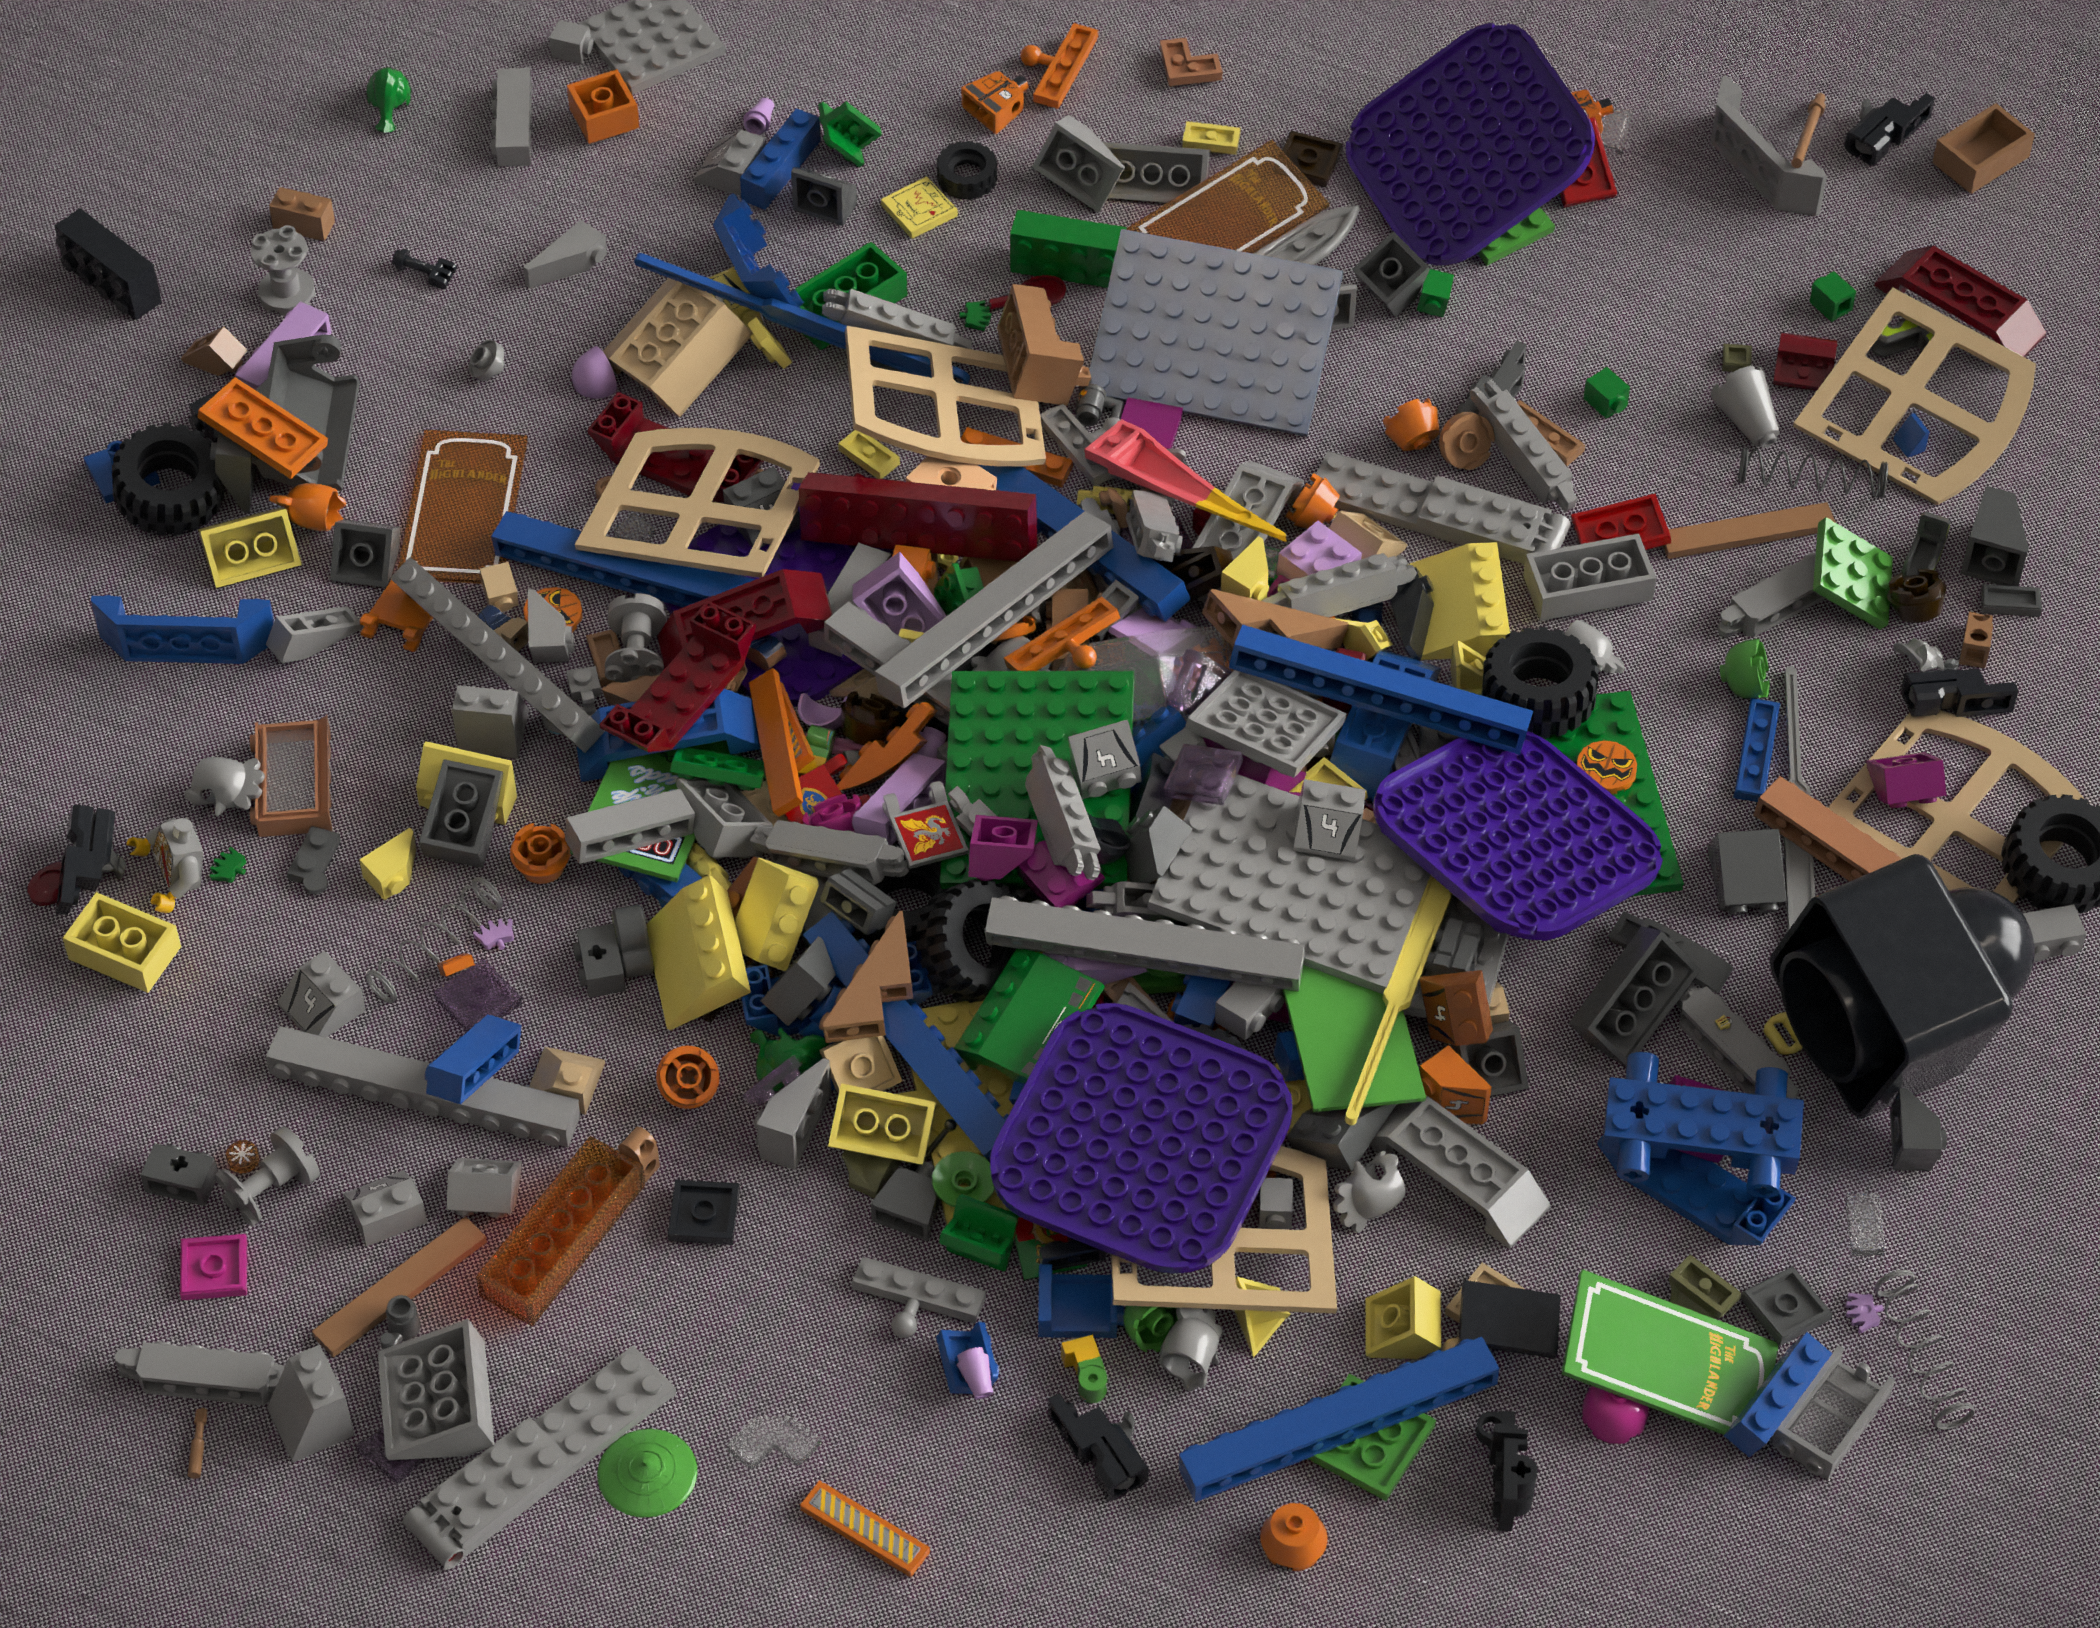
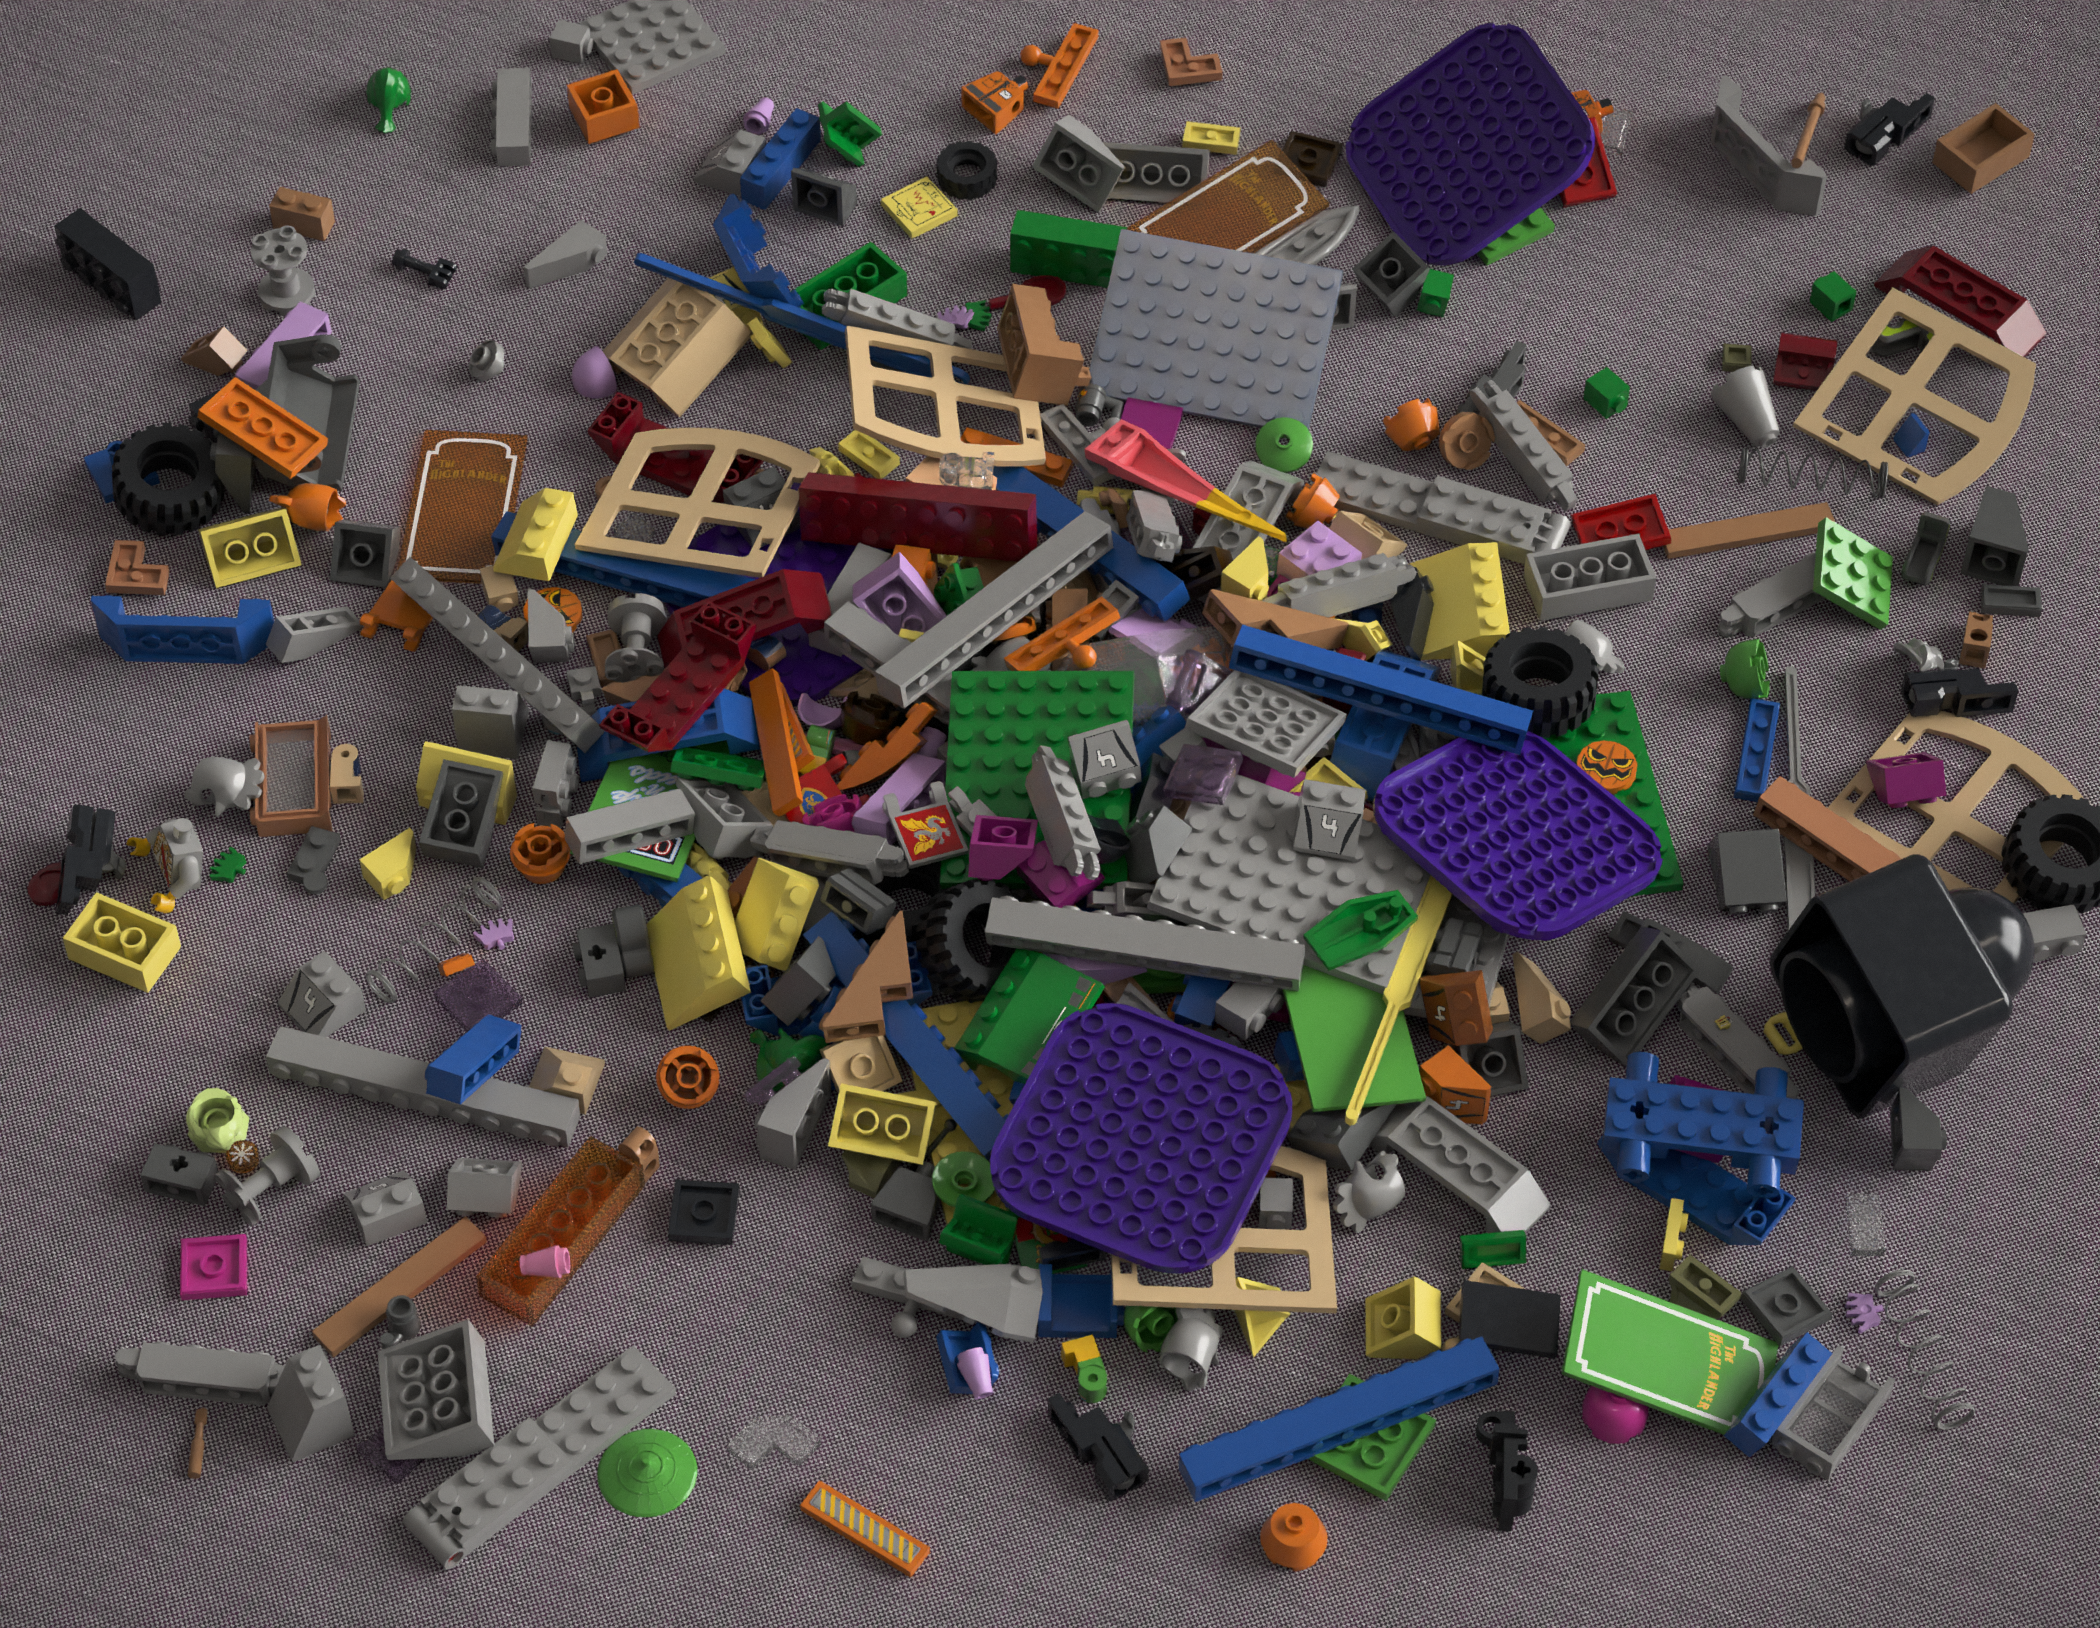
dark brown cone [1887,569,1947,623] -> none
none -> nougat plate [105,540,170,595]
none -> yellowish green piece [186,1088,249,1153]
none -> tan leg [330,744,364,804]
none -> light yellow slope [493,488,578,581]
none -> bright pink cone [520,1245,570,1278]
none -> light grey piece [532,740,579,828]
none -> light yellow hinge [809,447,855,477]
none -> light grey wedge [903,1264,1043,1343]
none -> lavender piece [937,305,974,329]
none -> clear leg [939,451,994,490]
none -> bright green dish [1255,417,1313,473]
none -> green piece [1303,890,1418,971]
none -> green tile [1460,1230,1526,1269]
none -> tan slope [1513,952,1571,1044]
none -> light yellow plate [1659,1198,1688,1271]

